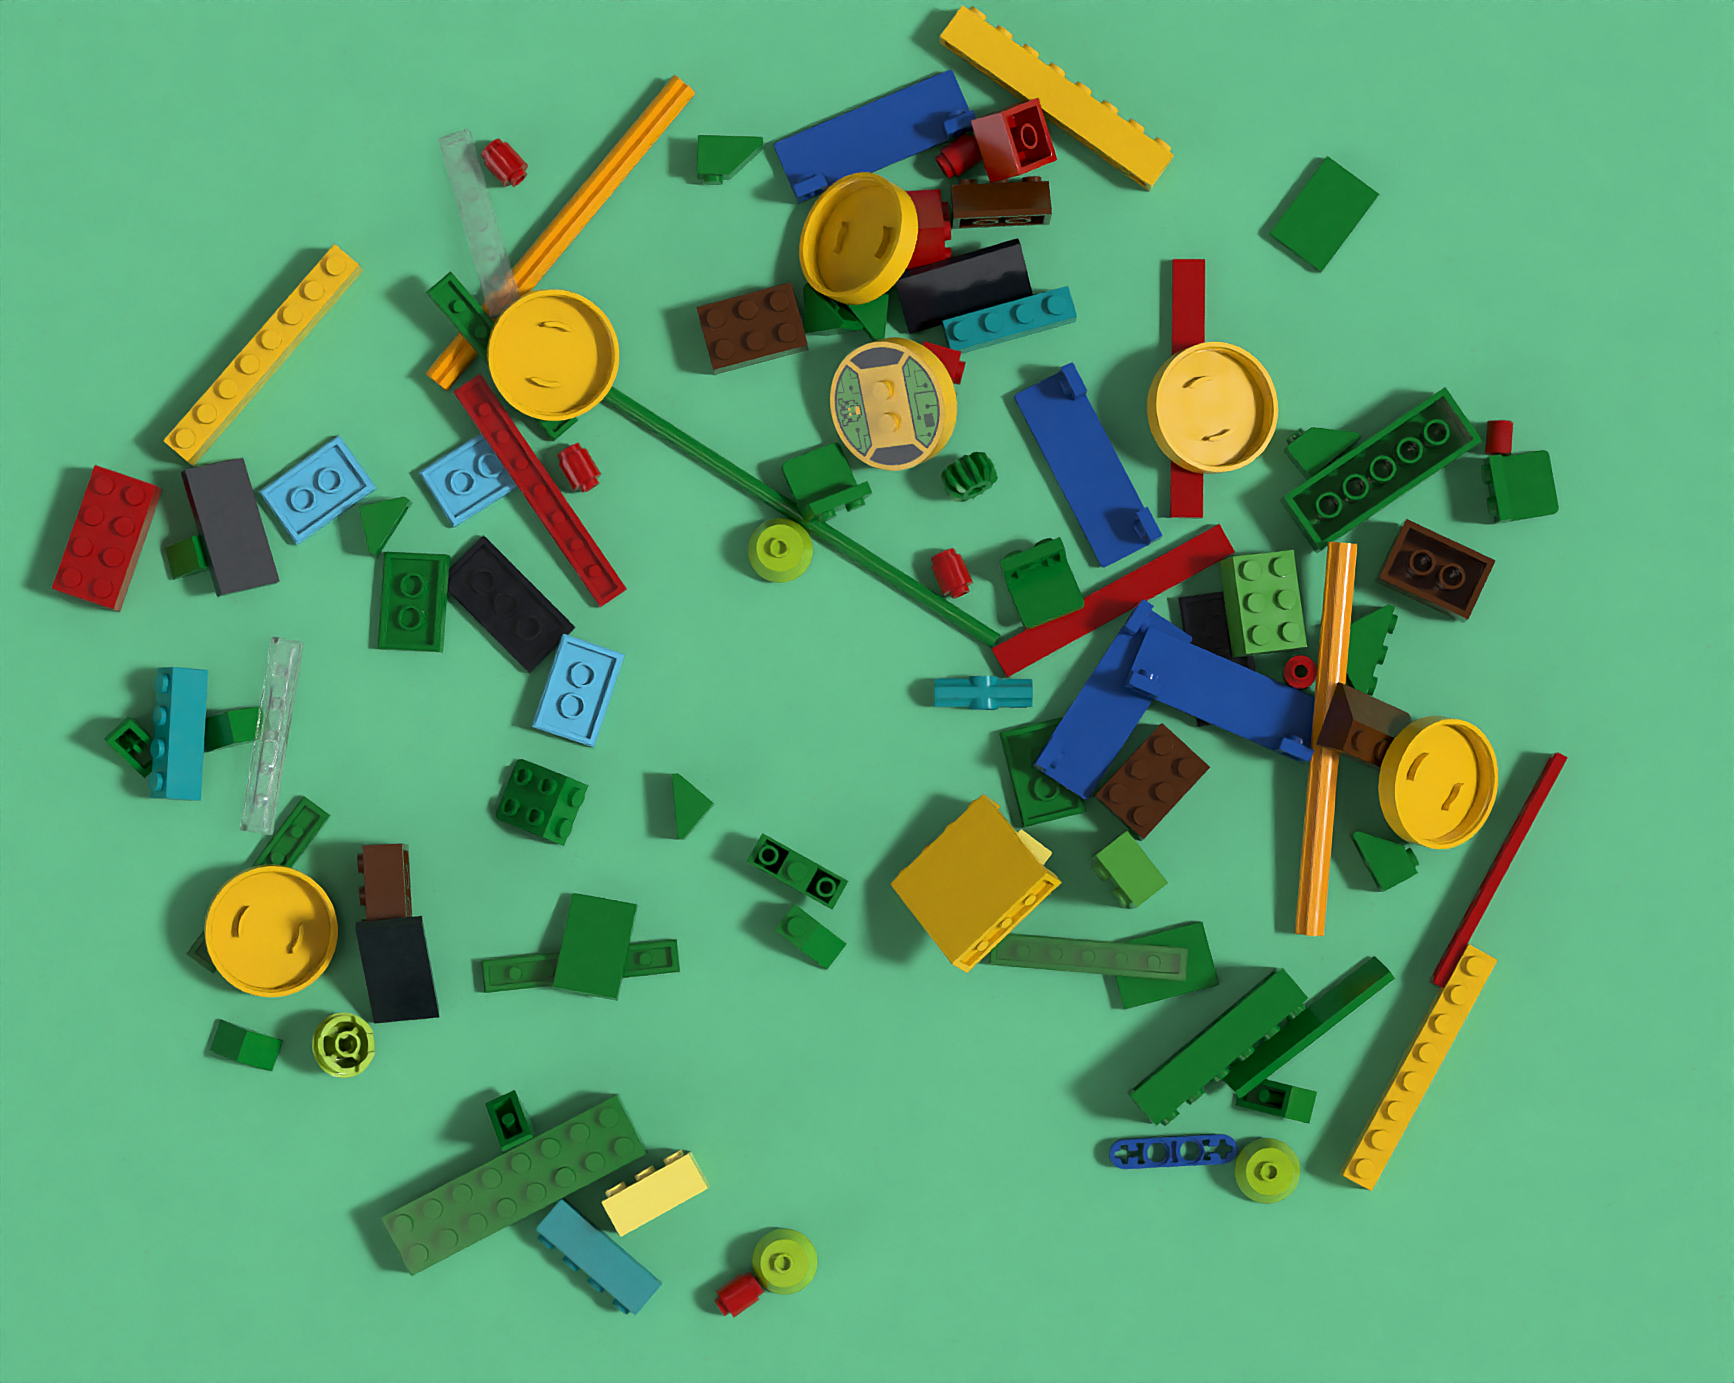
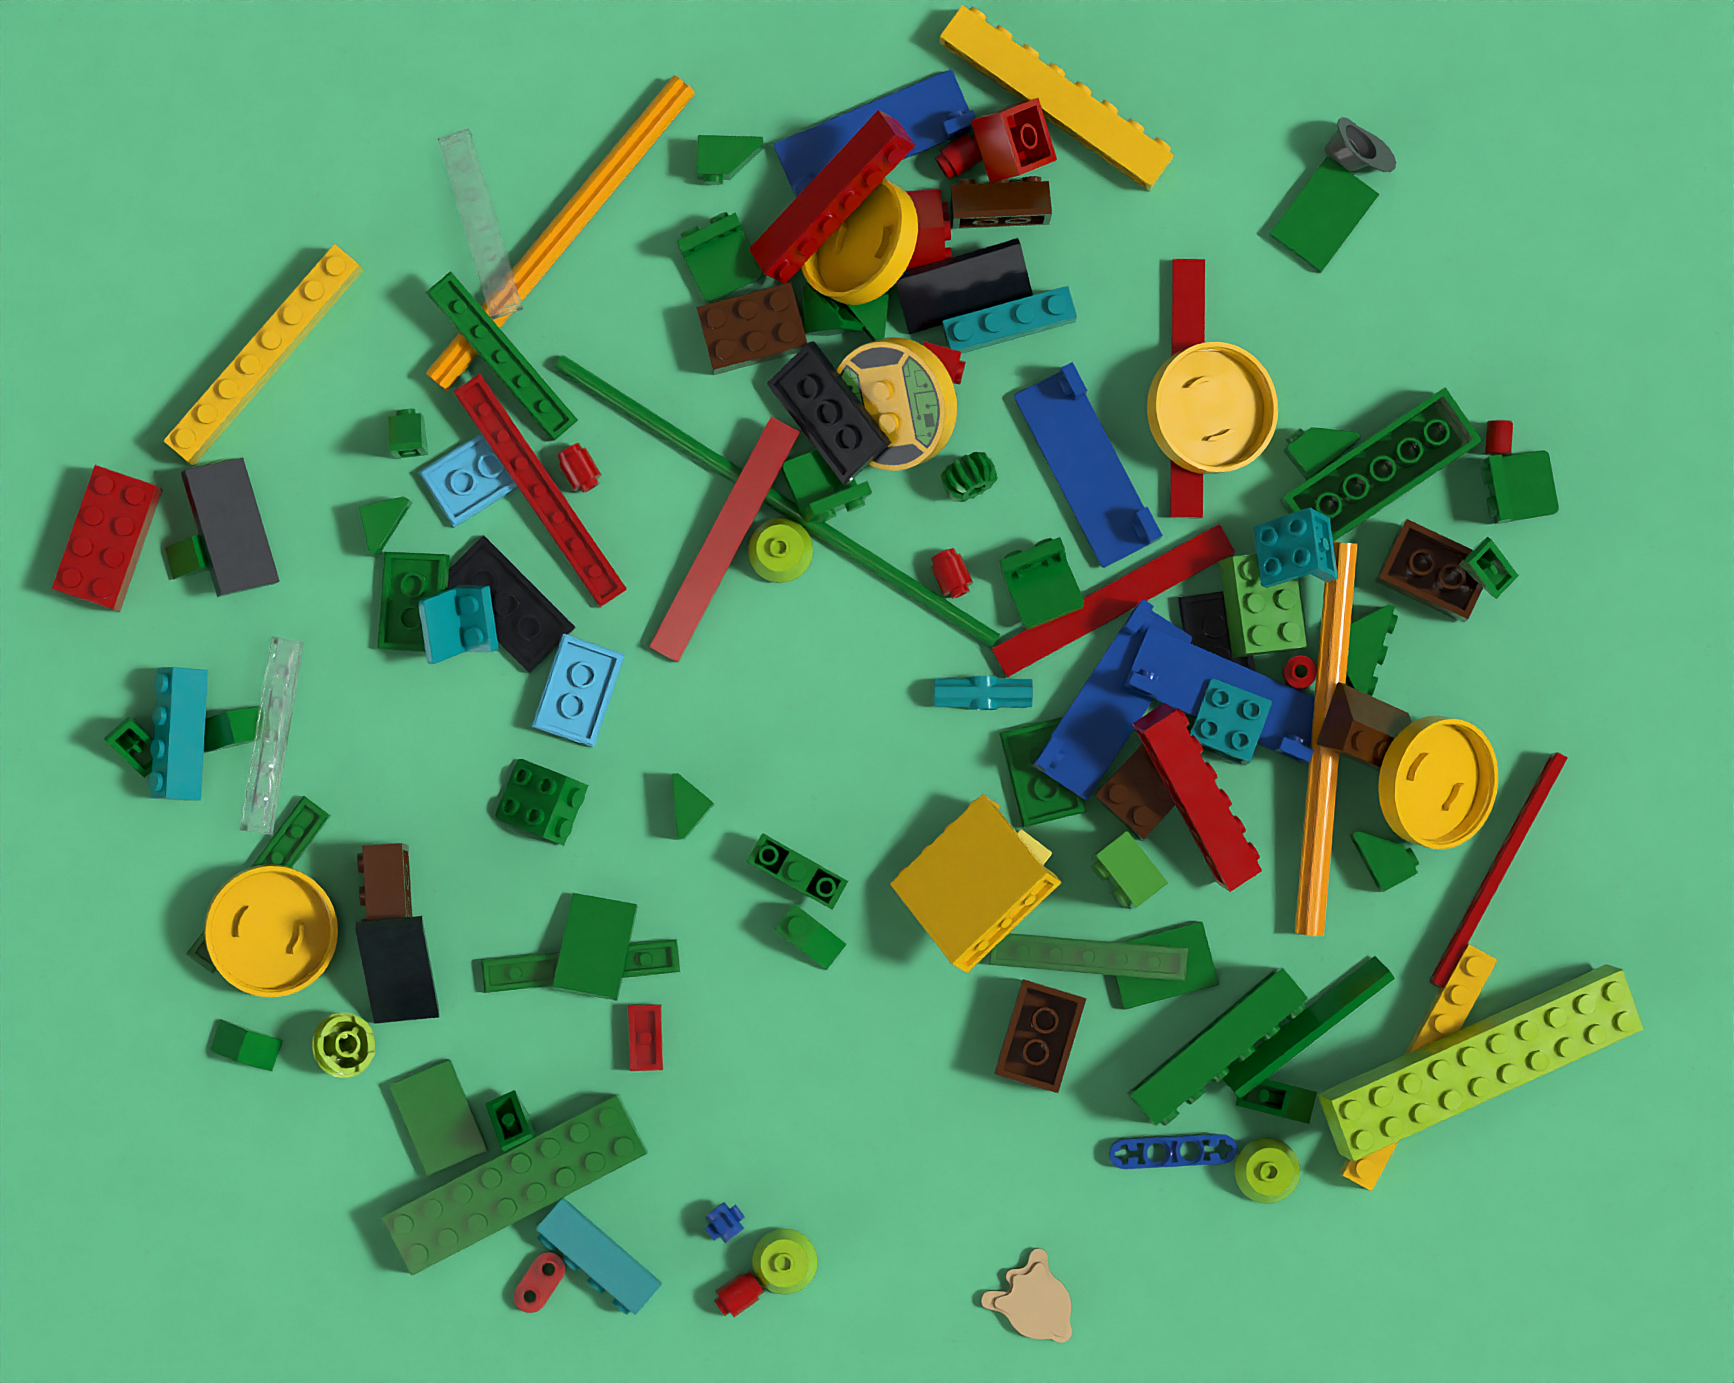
medium azure tile [259,435,377,545] -> none
red brick [481,138,528,187] -> none
yellow piece [487,288,619,421] -> none
light yellow brick [601,1149,710,1237] -> none
none -> green slope [388,409,428,459]
none -> green tile [389,1060,488,1176]
none -> teal bracket [418,585,499,664]
none -> red plate [514,1252,566,1313]
none -> red plate [628,1004,663,1071]
none -> red tile [649,417,800,662]
none -> green bracket [677,212,763,303]
none -> blue gear [704,1202,745,1243]
none -> red brick [749,110,915,284]
none -> black tile [766,341,892,484]
none -> tan tile [981,1248,1072,1343]
none -> reddish brown brick [994,979,1087,1093]
none -> red brick [1132,703,1262,892]
none -> teal bracket [1189,679,1272,766]
none -> teal bracket [1254,508,1338,588]
none -> lime brick [1317,964,1644,1161]
none -> dark grey piece [1324,117,1396,172]
none -> green slope [1459,537,1519,599]

